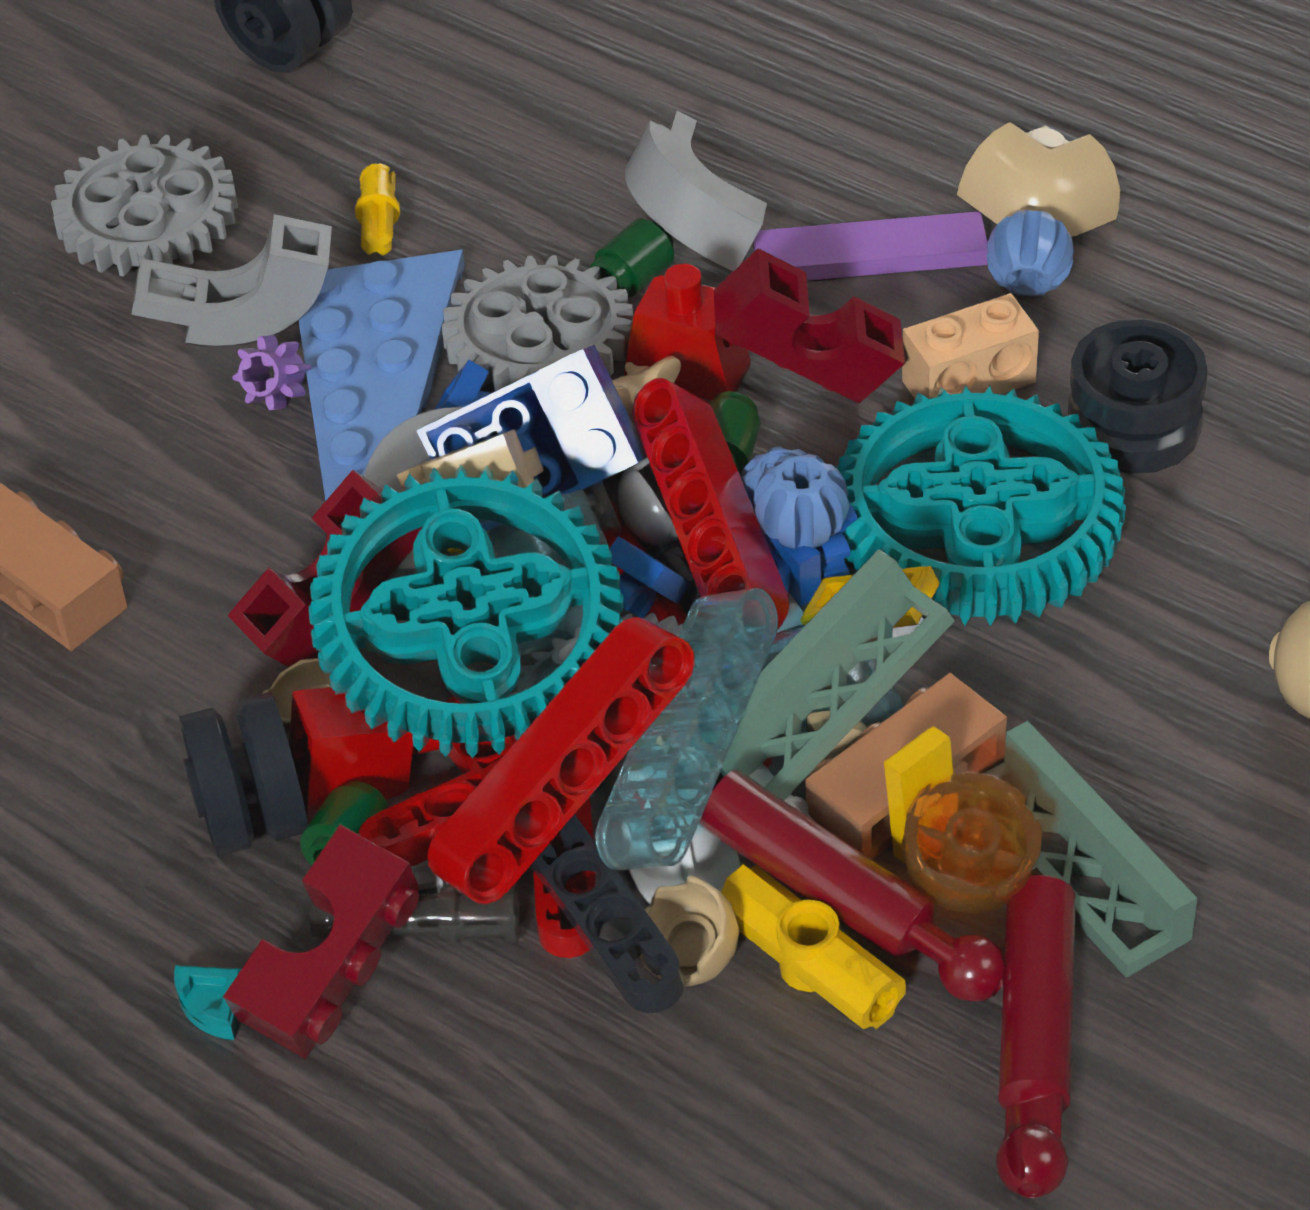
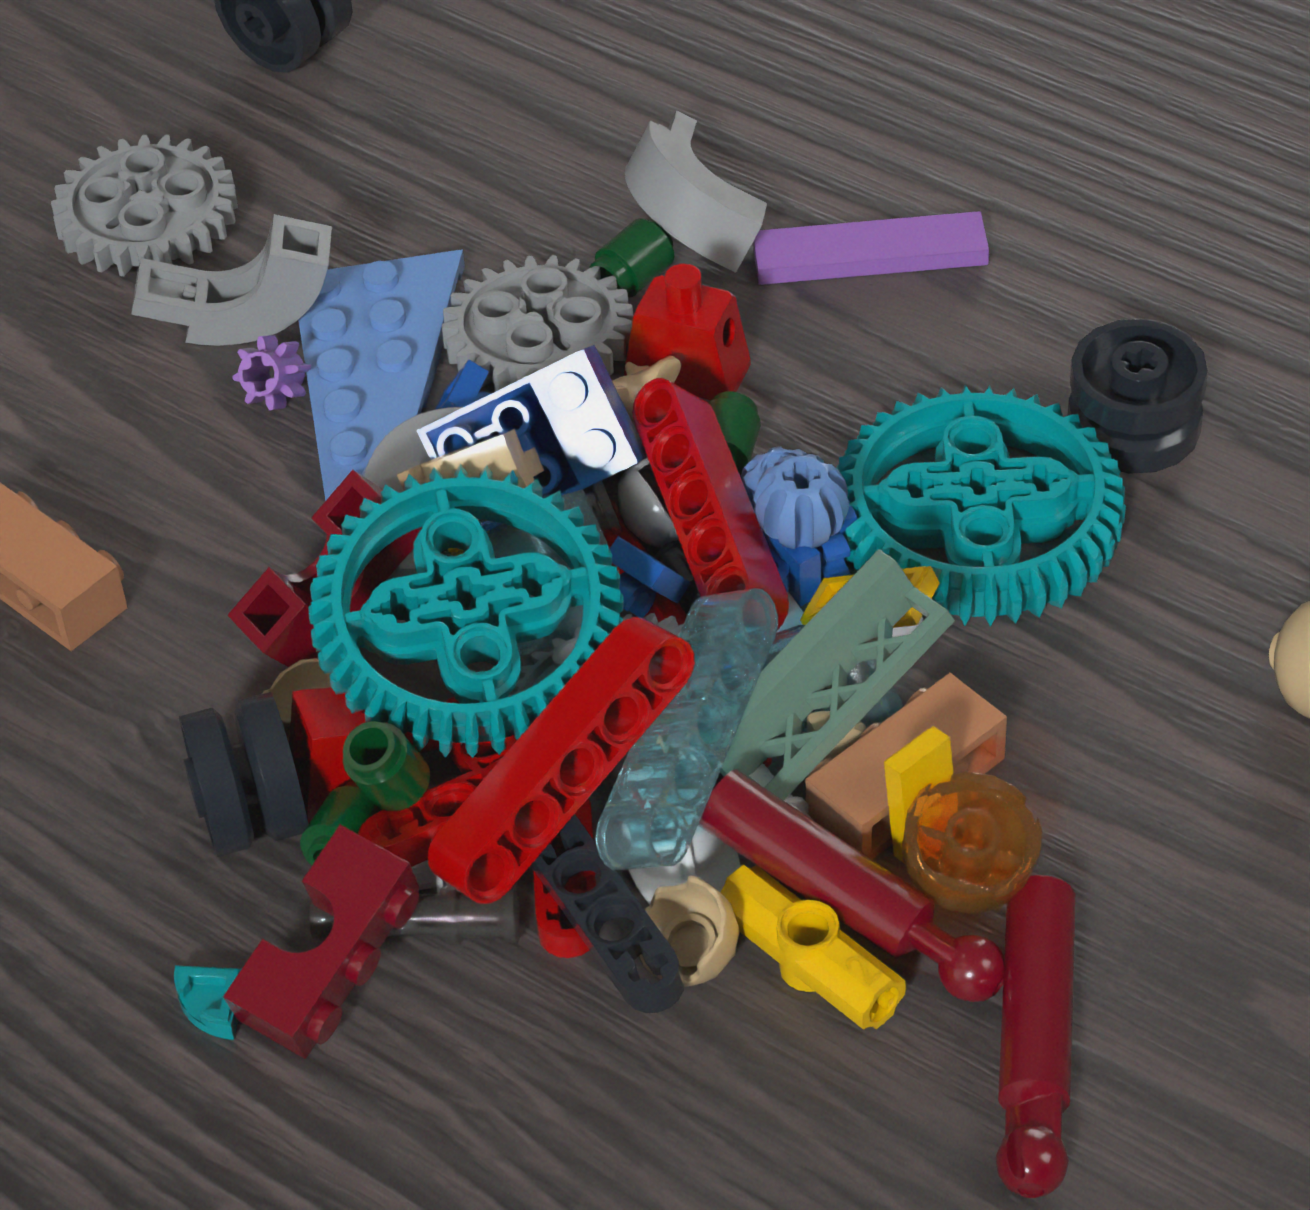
yellow axle [355,163,400,256] -> none
dark red arch [714,248,905,404] -> none
light nougat brick [902,293,1039,399] -> none
tan brick [957,122,1120,237] -> none
sand green fence [961,720,1197,978] -> none
medium blue piece [987,210,1074,297] -> none
none -> dark green brick [343,721,430,811]

